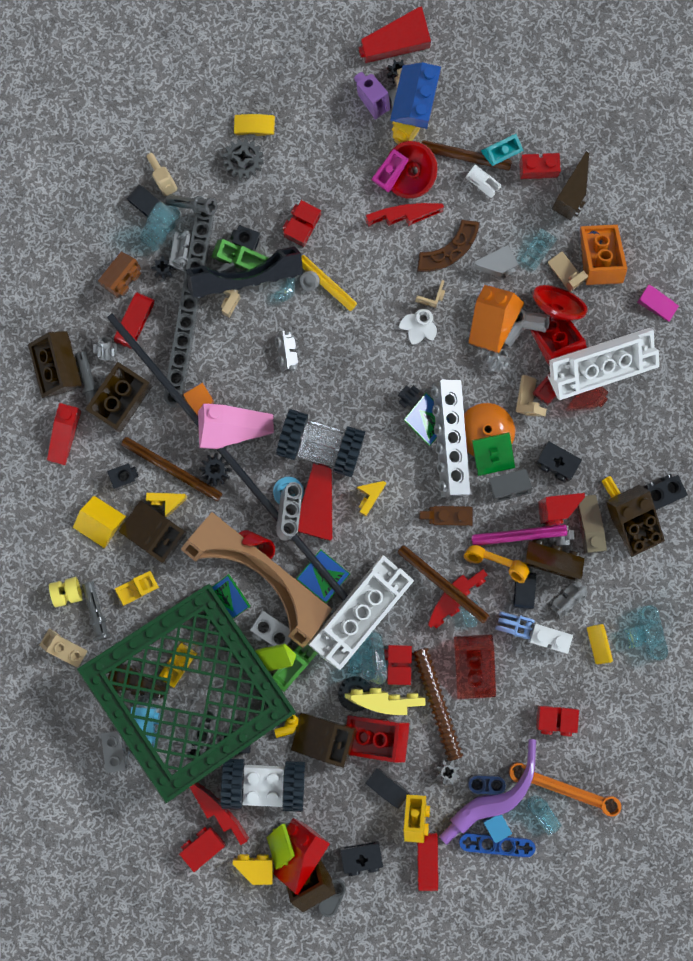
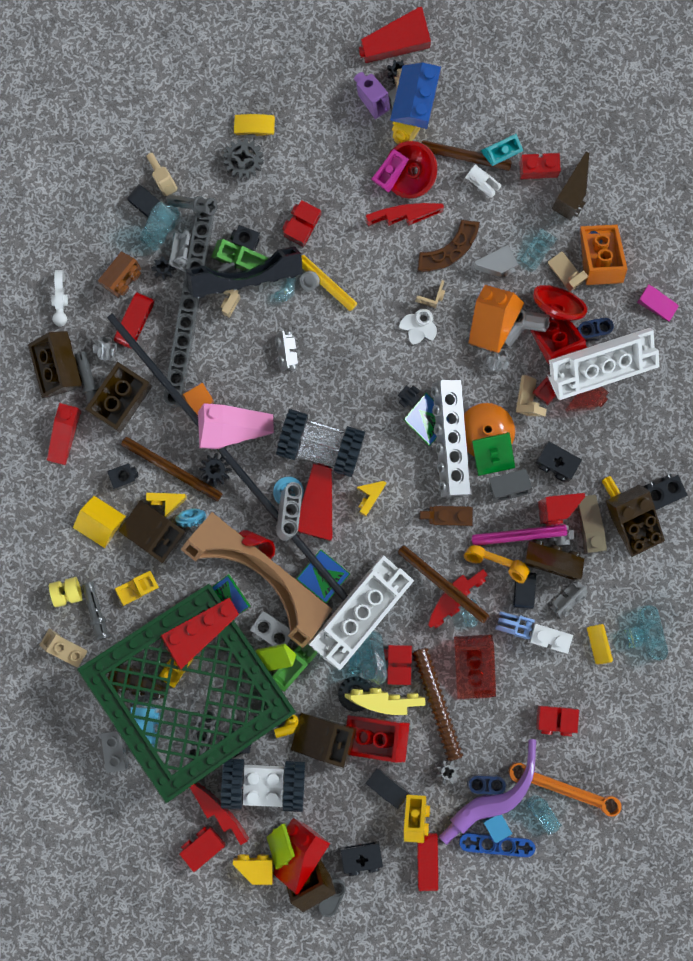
none -> white piece [51,270,68,327]
none -> red wing [161,598,239,670]
none -> medium azure gear [175,509,206,528]
none -> dark blue beam [577,318,614,341]

